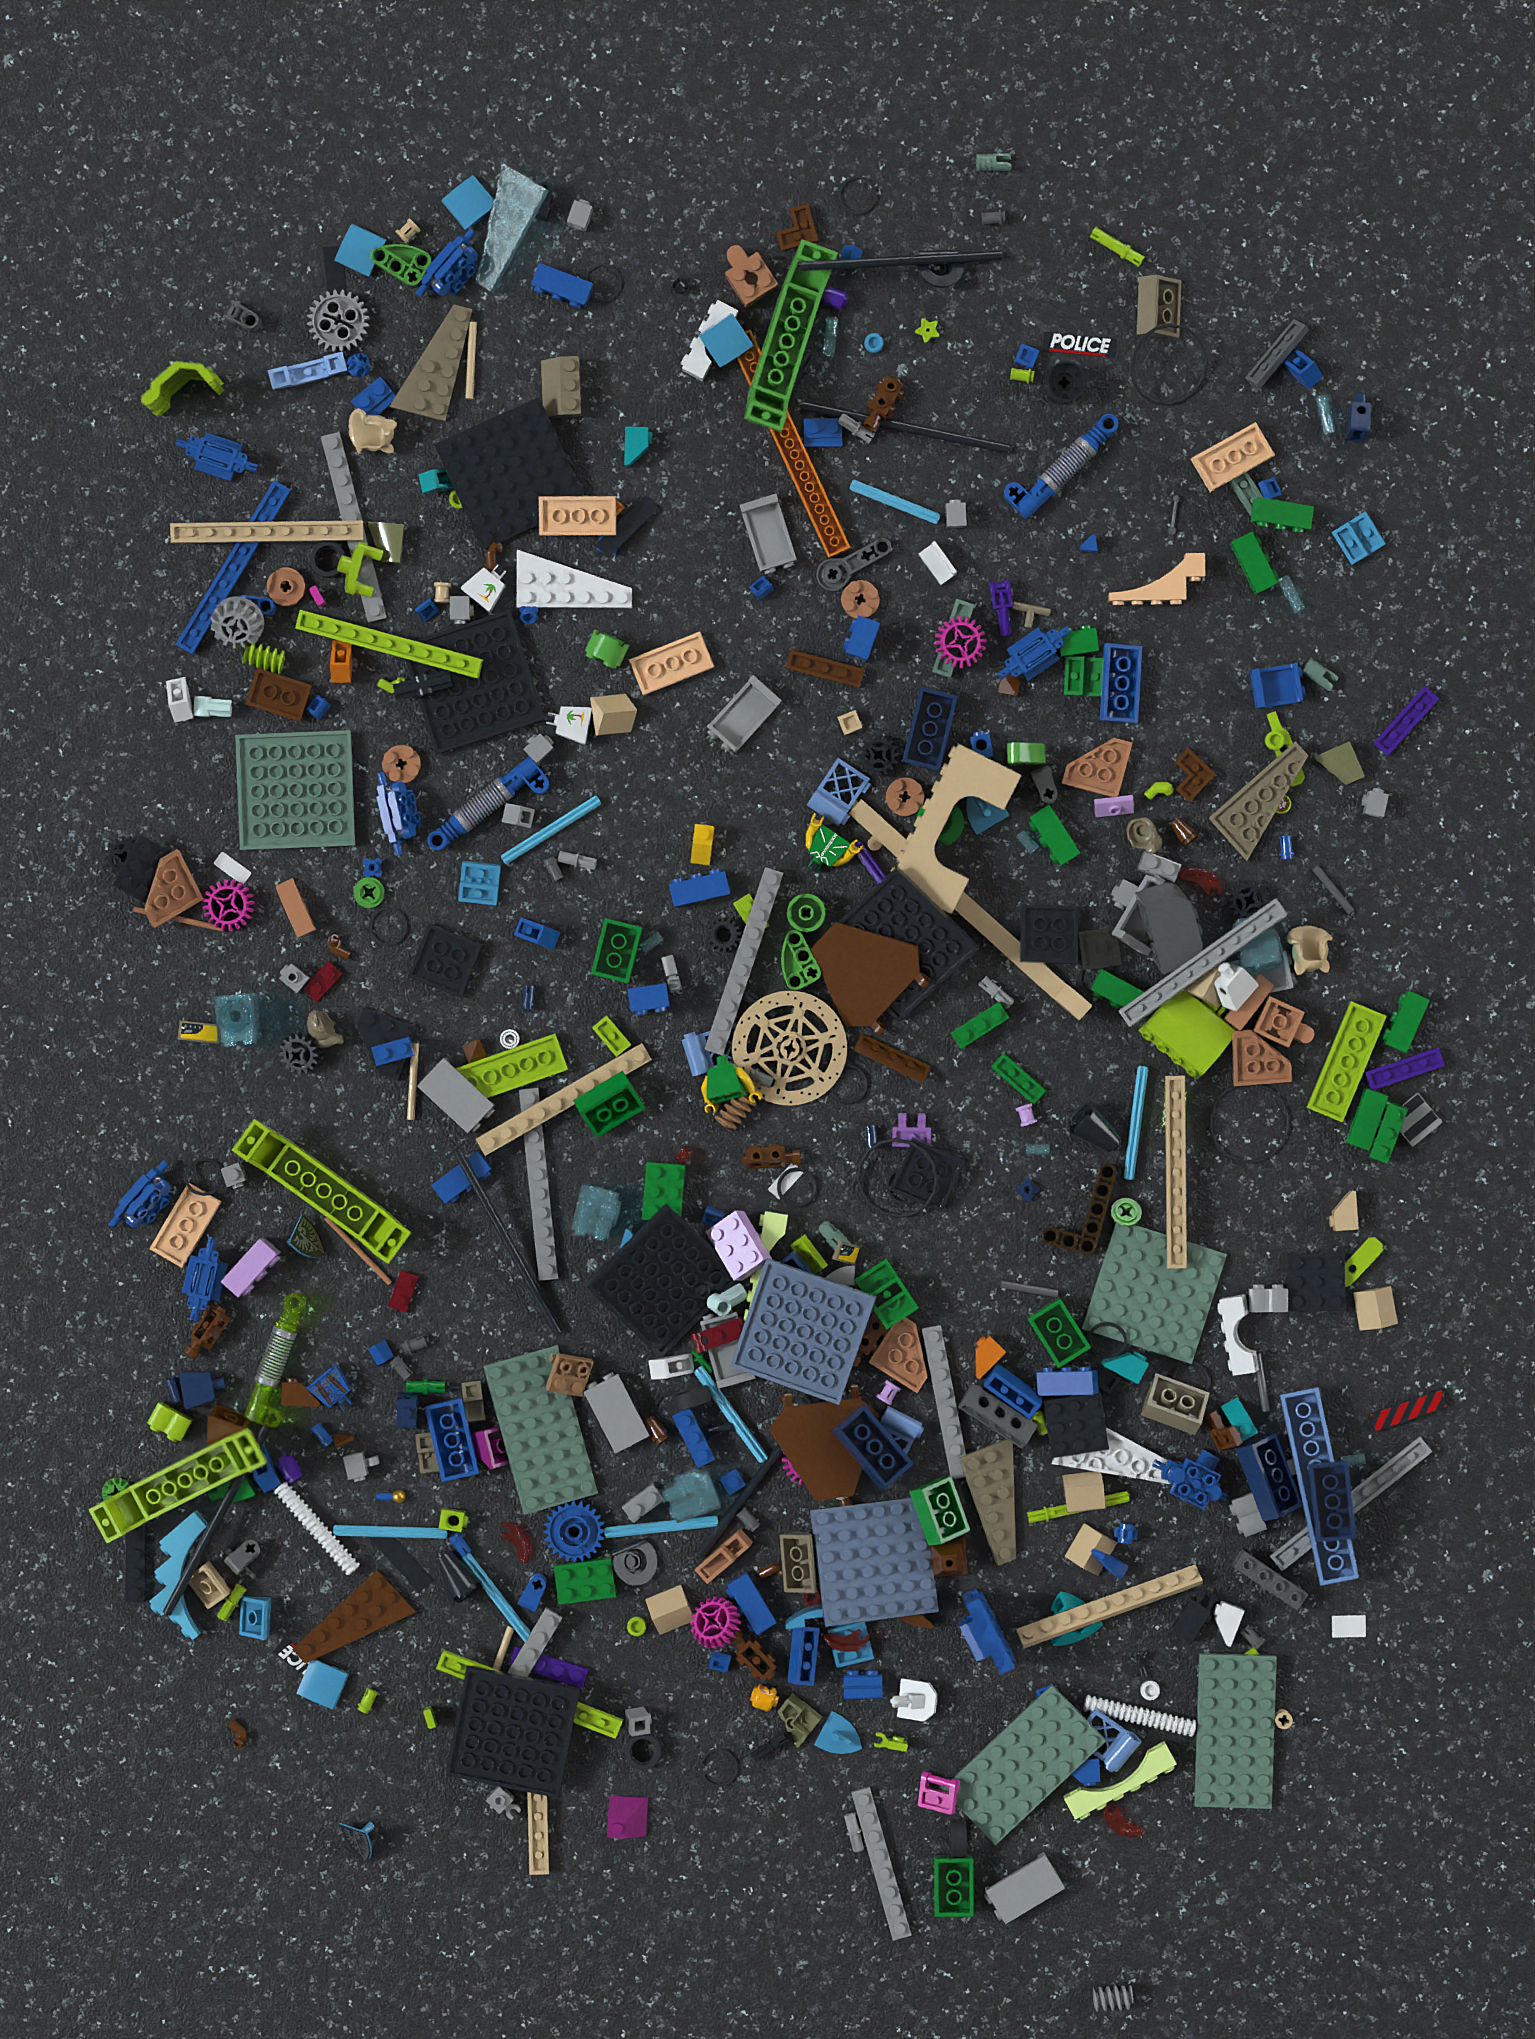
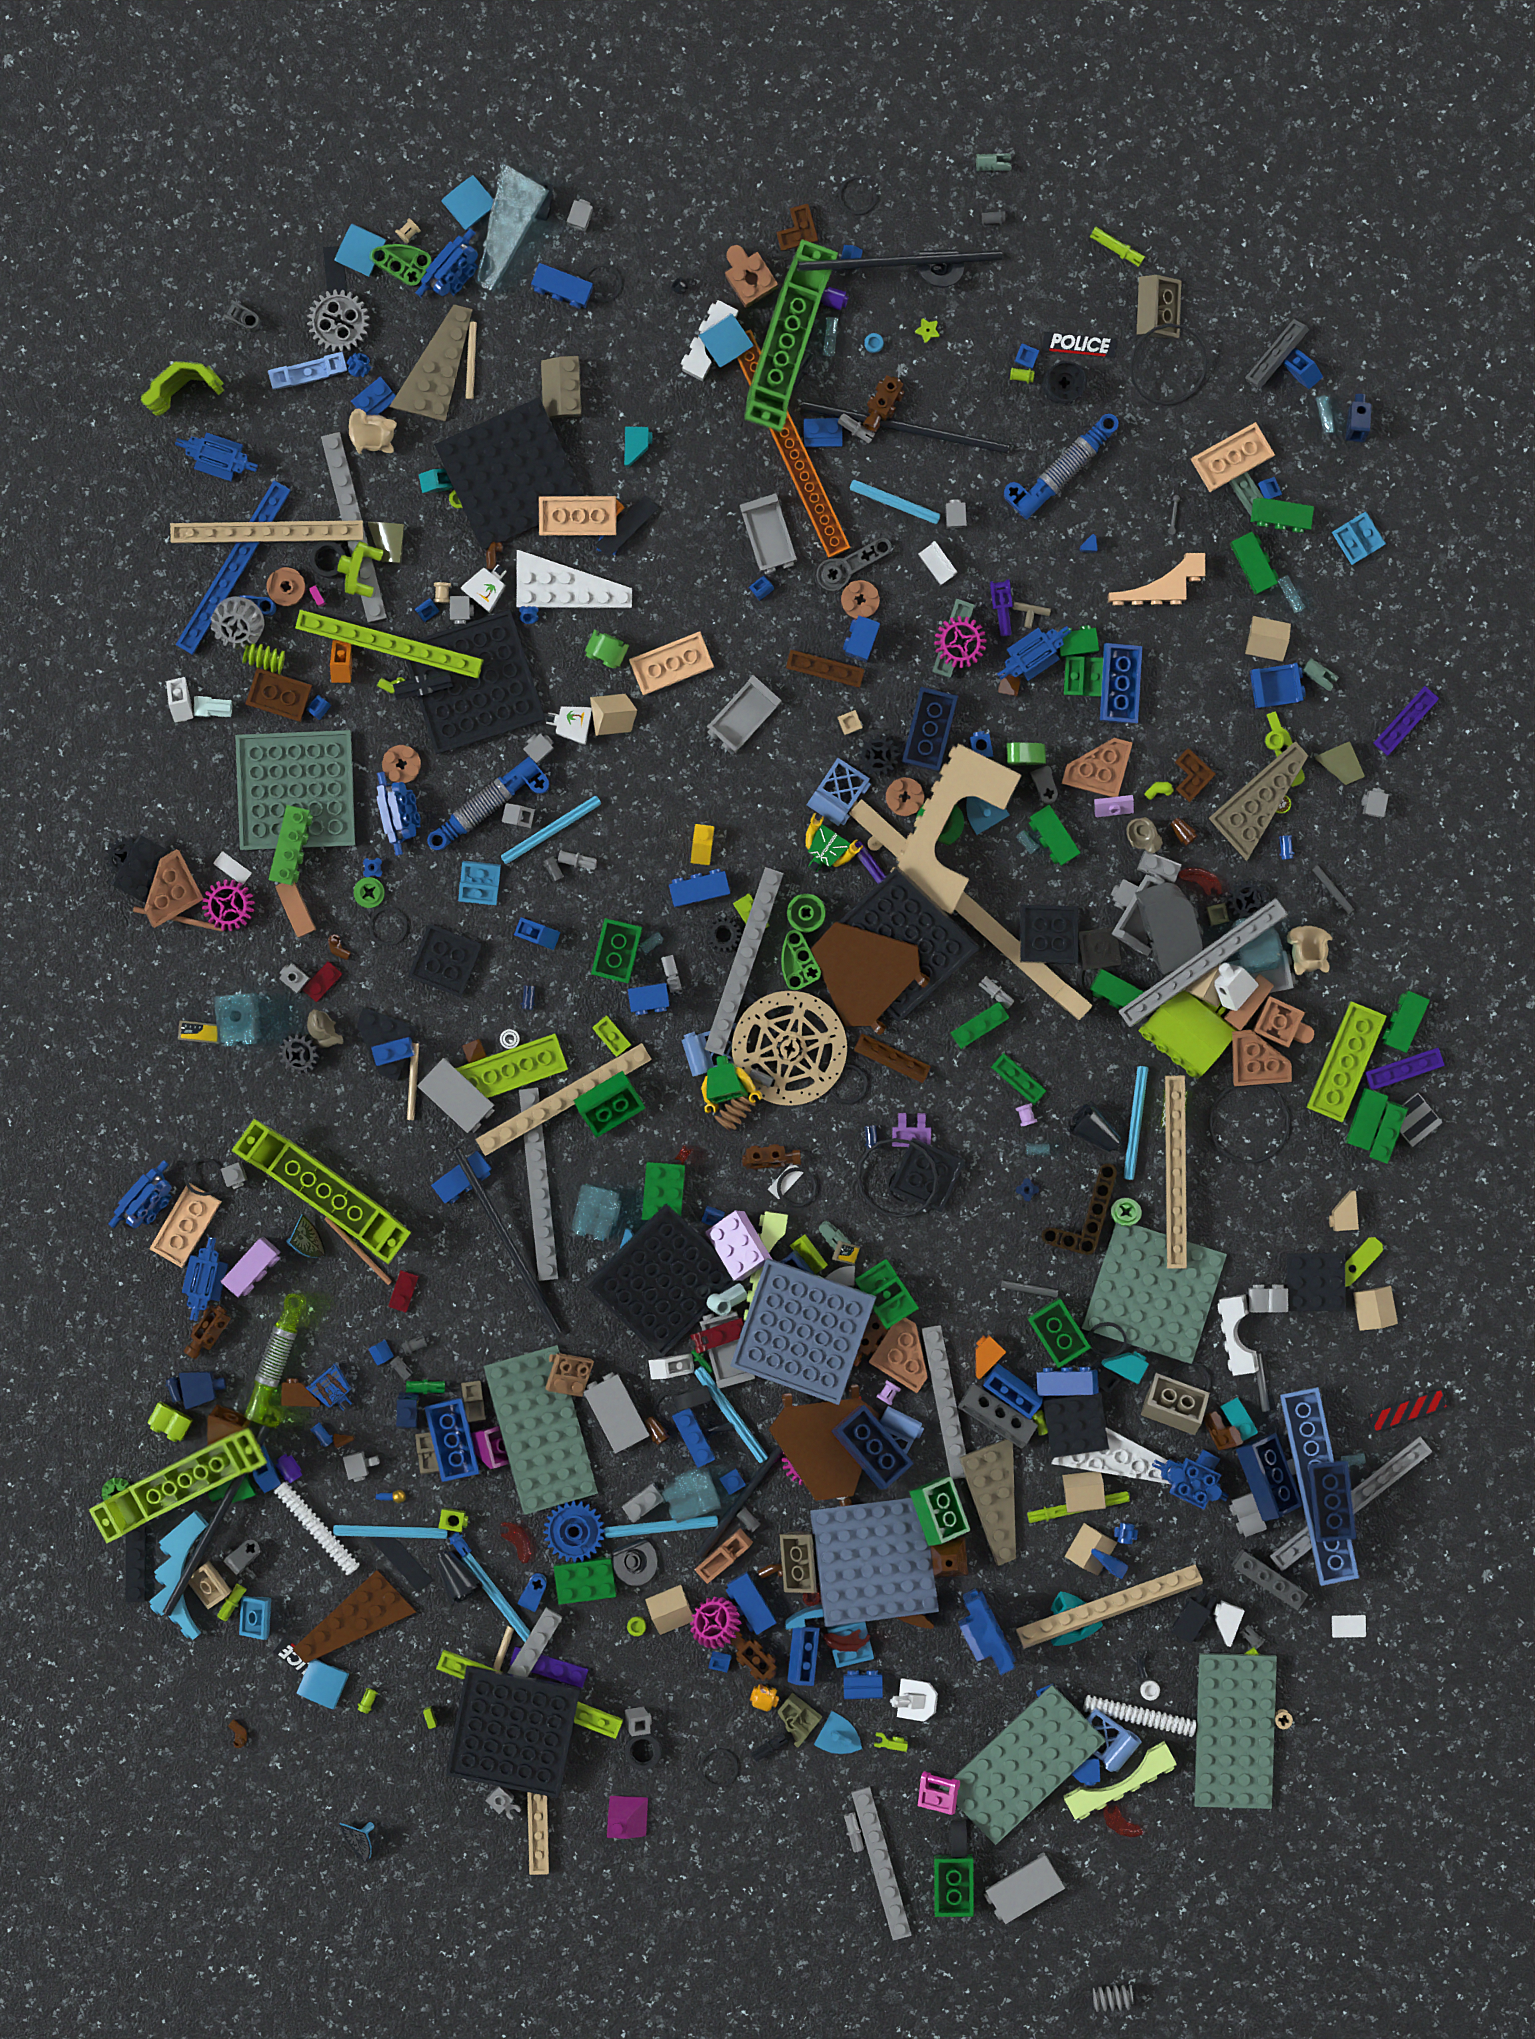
none -> bright green brick [269,805,313,886]
none -> olive tile [1206,903,1229,926]
none -> tan slope [1245,616,1291,662]

